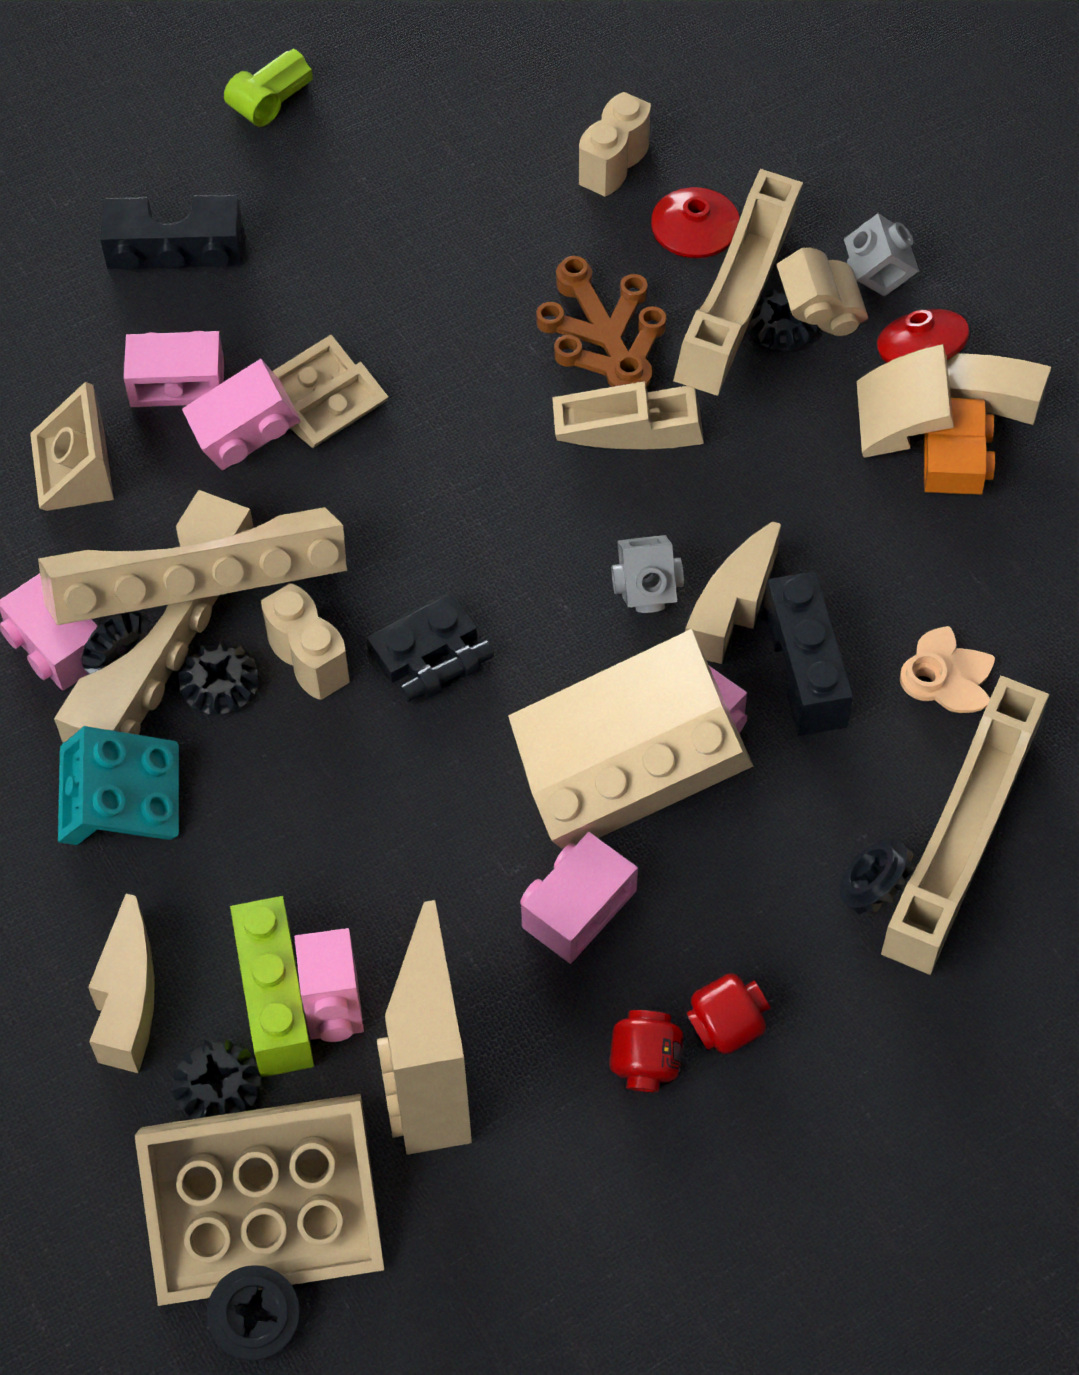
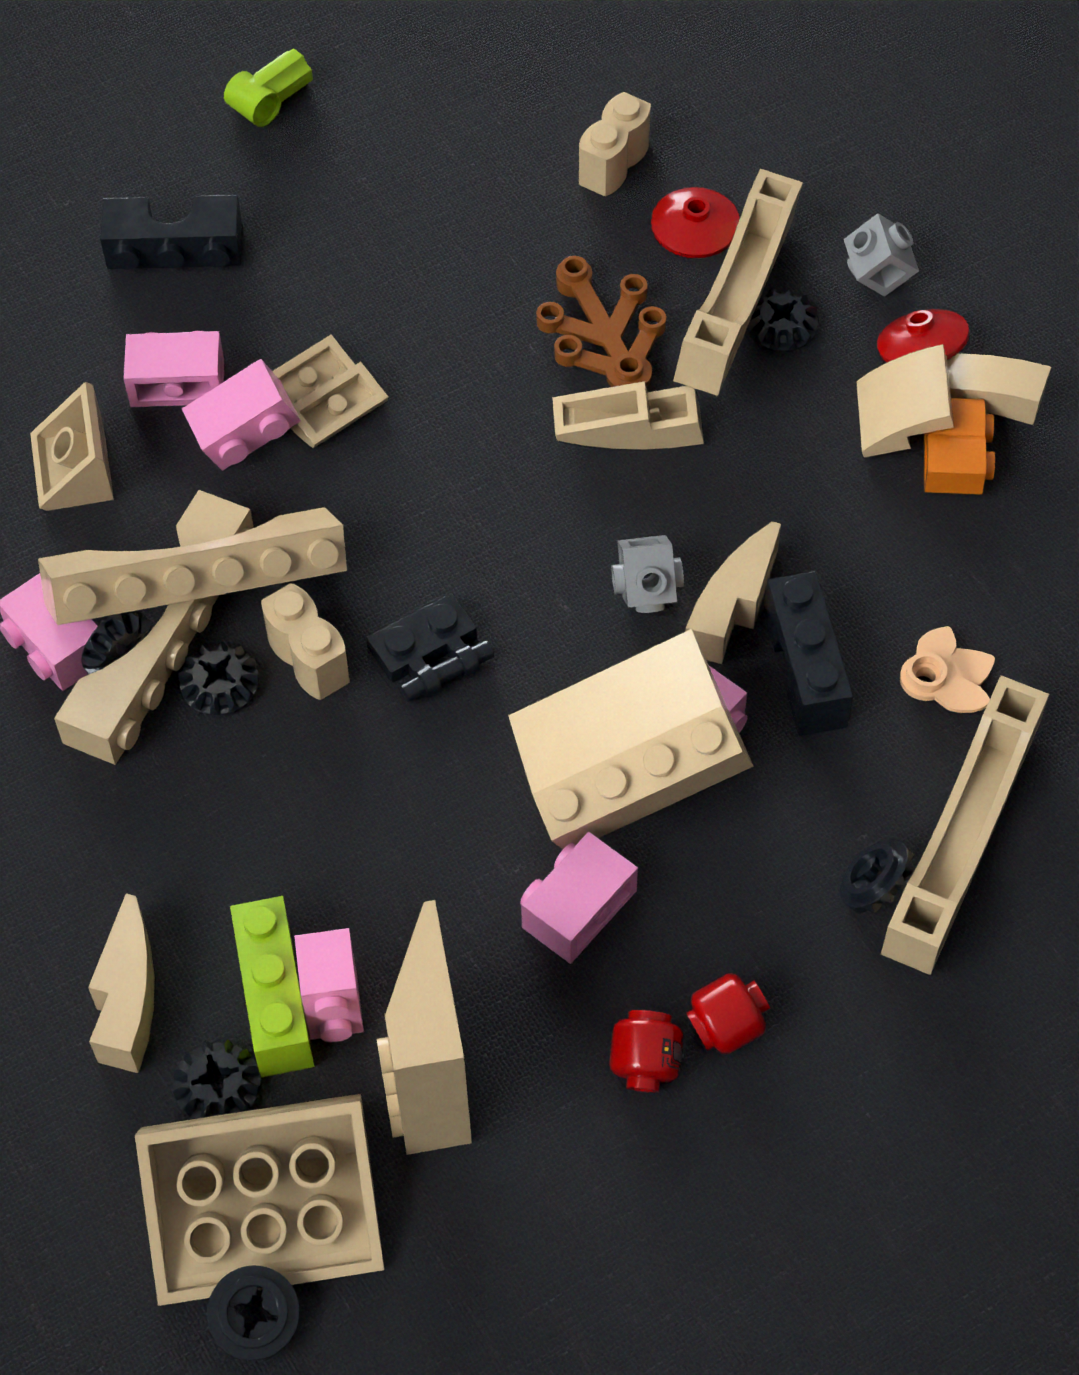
teal bracket [58,726,179,845] -> none
tan brick [776,248,868,336] -> none

